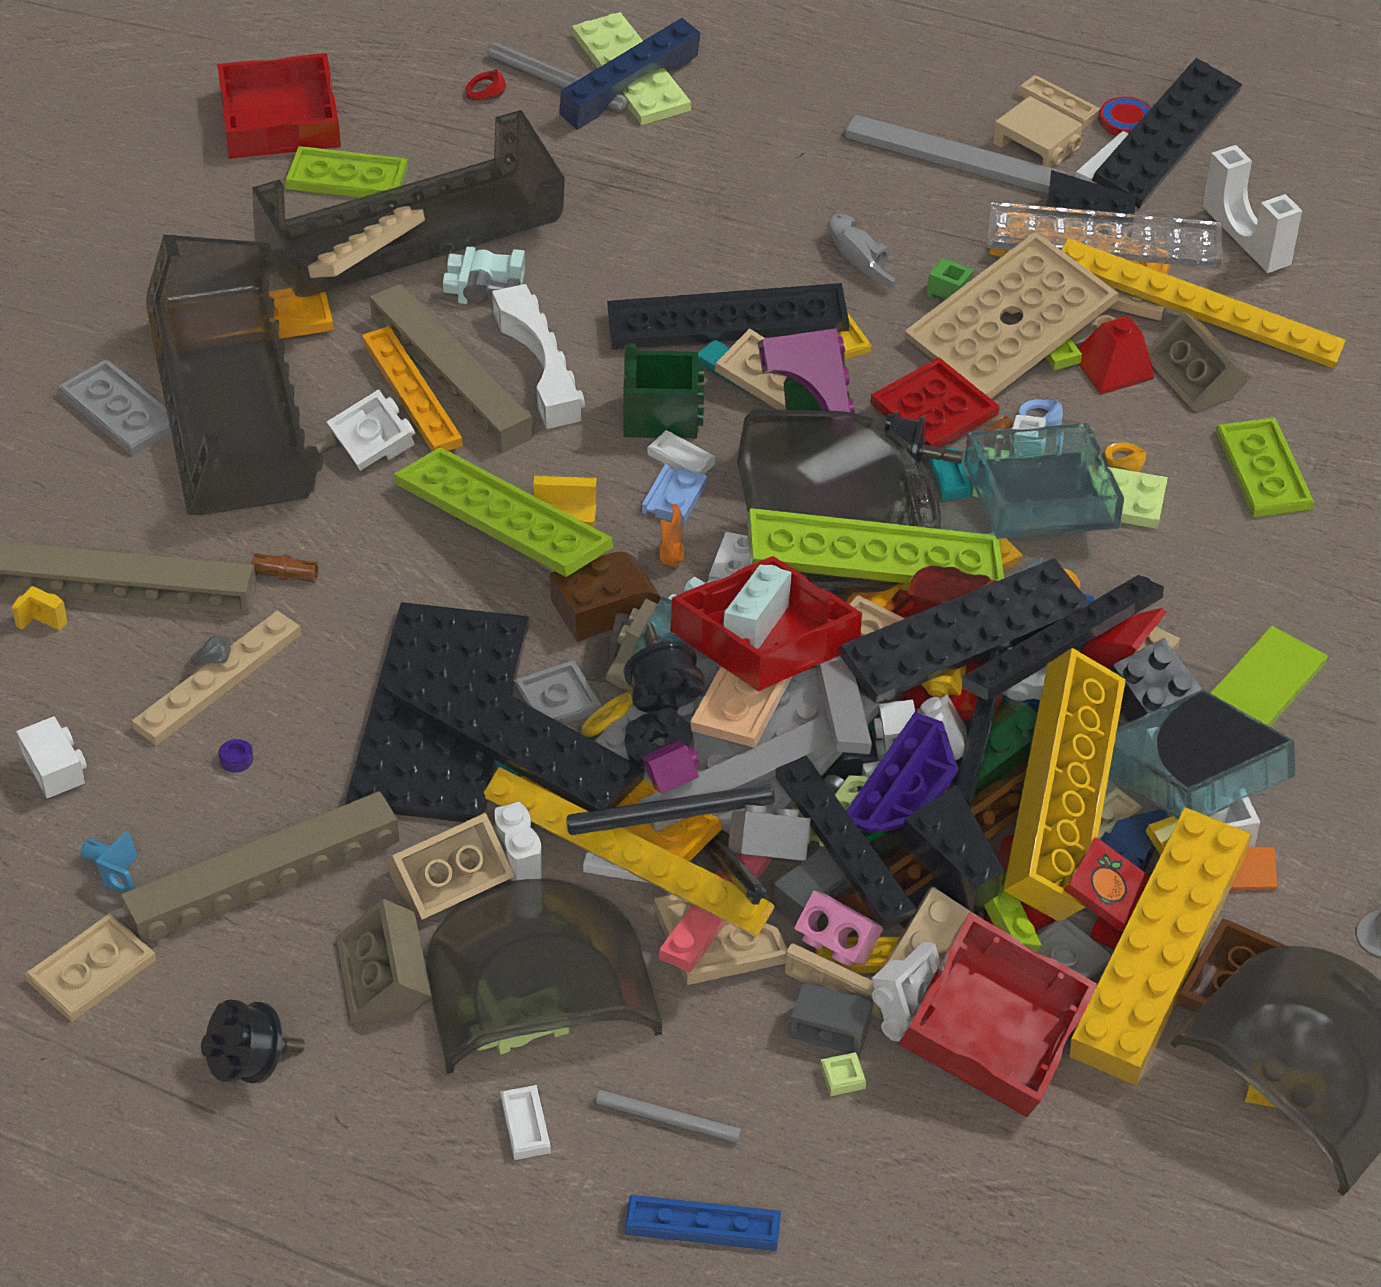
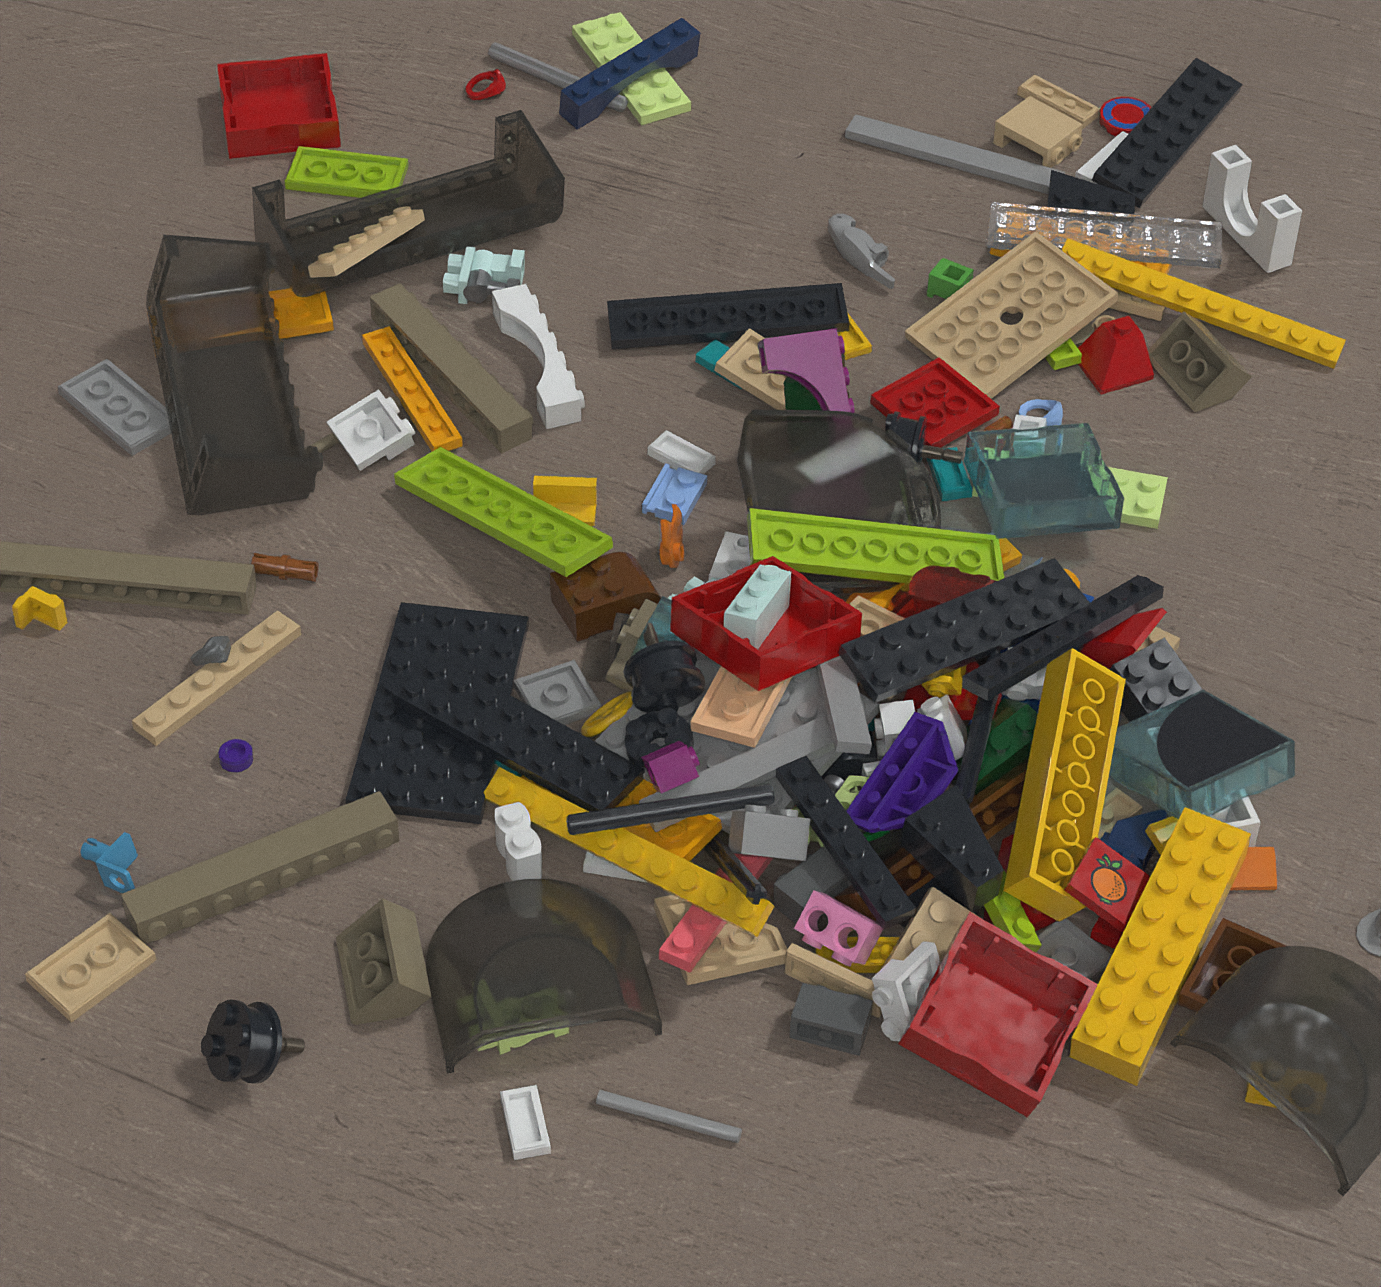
white brick [16,716,87,798] -> none
tan slope [384,813,515,920] -> none
dark green container [623,343,704,438] -> none
blue tile [625,1195,781,1251] -> none
yellowish green tile [820,1052,866,1096] -> none
light orange piece [1104,442,1147,472] -> none
lime tile [1209,626,1328,729] -> none
lime tile [1215,417,1314,518] -> none

